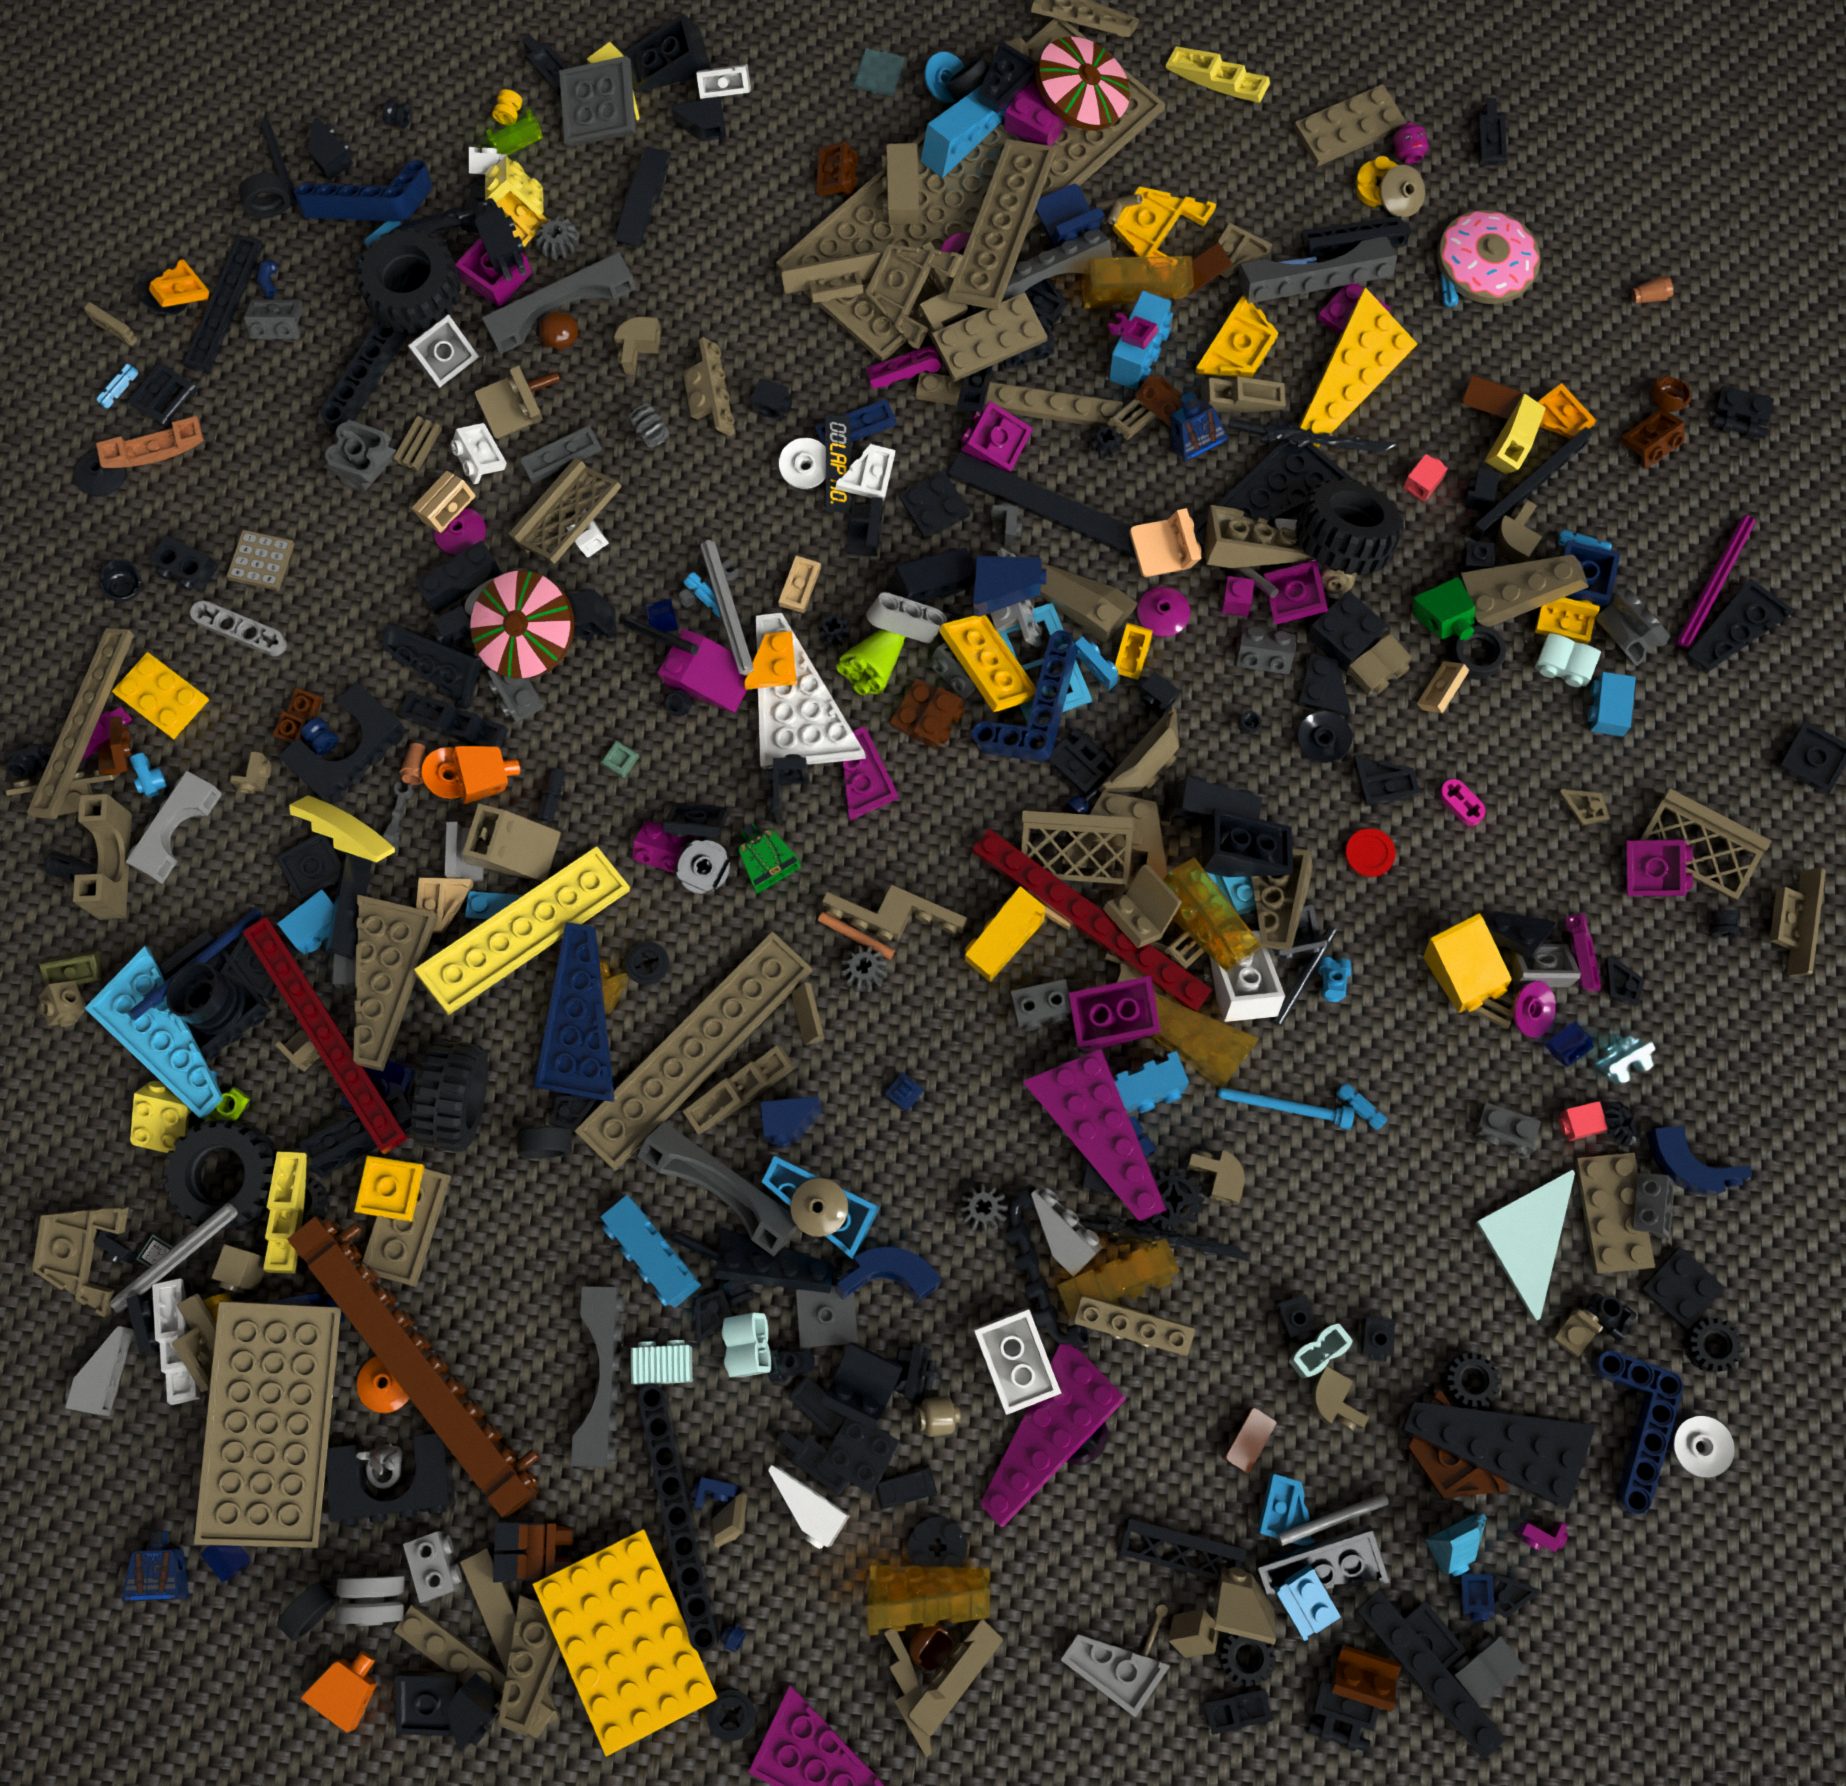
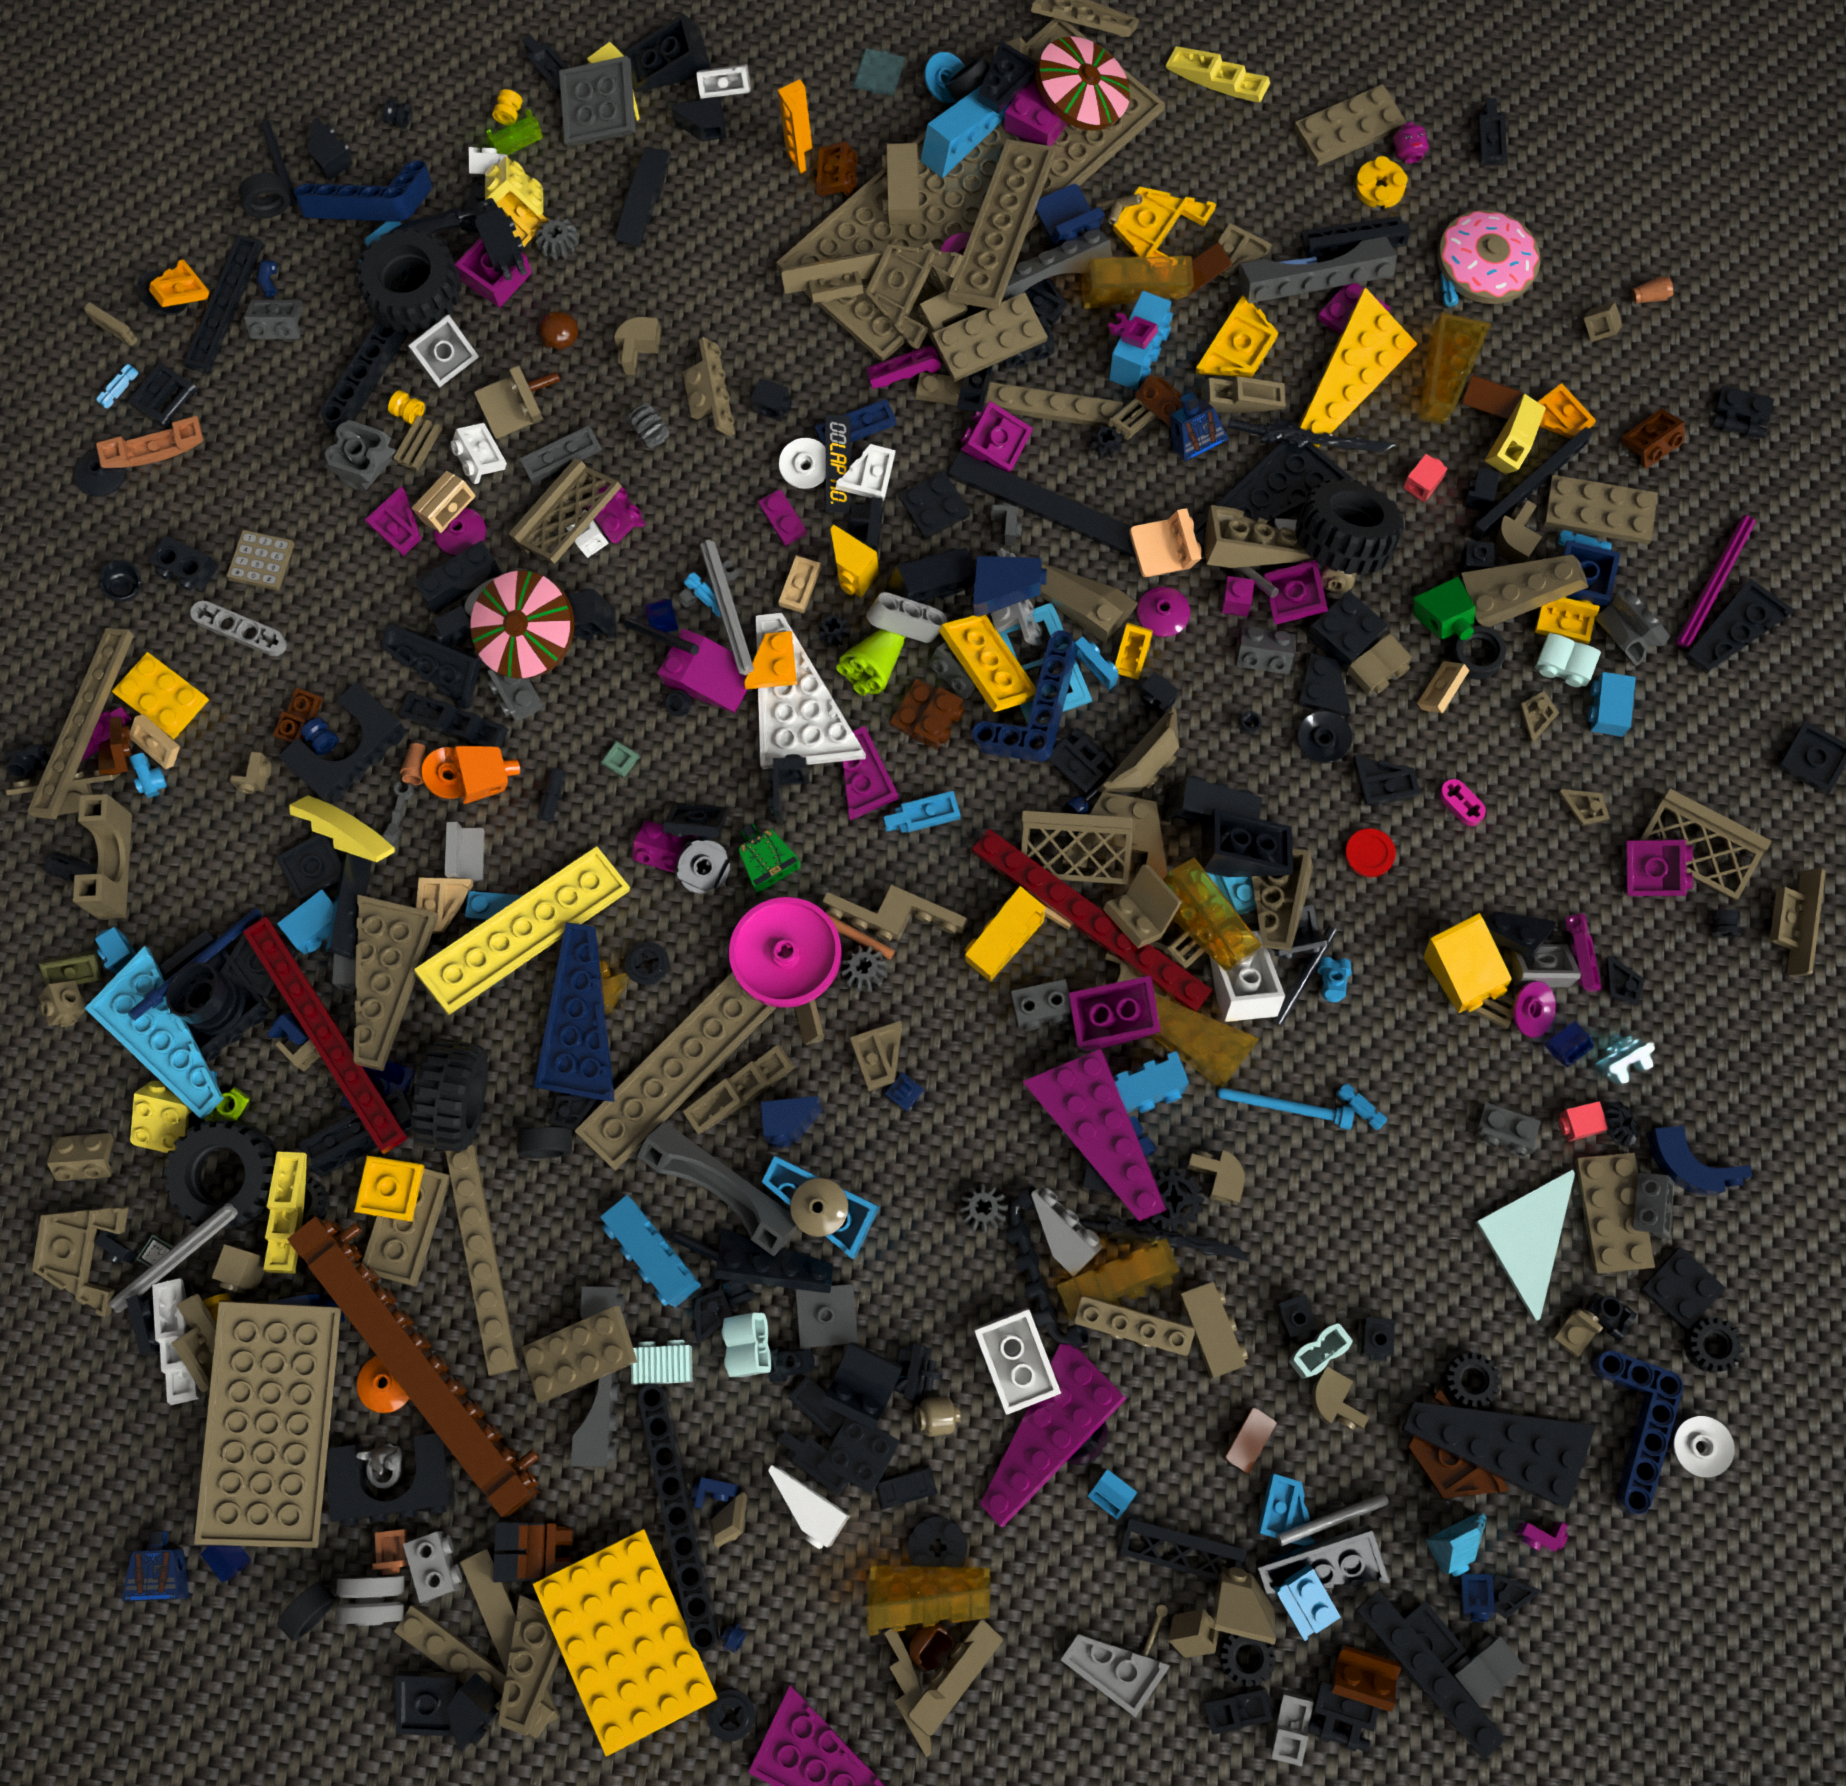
light grey slope [65,1326,134,1416] -> none
light grey arch [126,771,222,884] -> none
orange torso [301,1651,377,1733] -> none
dark tan slope [462,803,561,883] -> none
dark grey arch [482,252,636,354] -> none
dark blue arch [836,1247,942,1304] -> none
dark tan dish [1380,165,1425,218] -> none
reddish brown hair [1651,375,1691,412] -> none
none -> dark tan bracket [47,1133,114,1181]
none -> dark azure brick [95,927,137,975]
none -> tan plate [130,714,180,769]
none -> dark blue bracket [267,1013,310,1045]
none -> magenta wing [365,486,422,556]
none -> nougat bracket [372,1529,409,1575]
none -> yellow wheel [388,390,425,425]
none -> dark tan plate [445,1145,519,1376]
none -> dark tan plate [521,1306,637,1403]
none -> magenta bracket [587,486,646,544]
none -> dark pink dish [729,897,842,1008]
none -> magenta plate [758,489,807,547]
none -> light orange fence [778,79,812,174]
none -> yellow slope [830,524,879,598]
none -> dark tan wing [850,1021,902,1091]
none -> dark azure hinge [883,791,961,833]
none -> dark azure piece [1087,1469,1137,1520]
none -> dark tan brick [1178,1281,1248,1379]
none -> light grey slope [1271,1691,1314,1766]
none -> clear yellow wedge [1419,312,1491,424]
none -> dark tan piece [1520,691,1559,743]
none -> dark tan plate [1543,475,1658,545]
none -> dark tan panel [1584,301,1622,342]

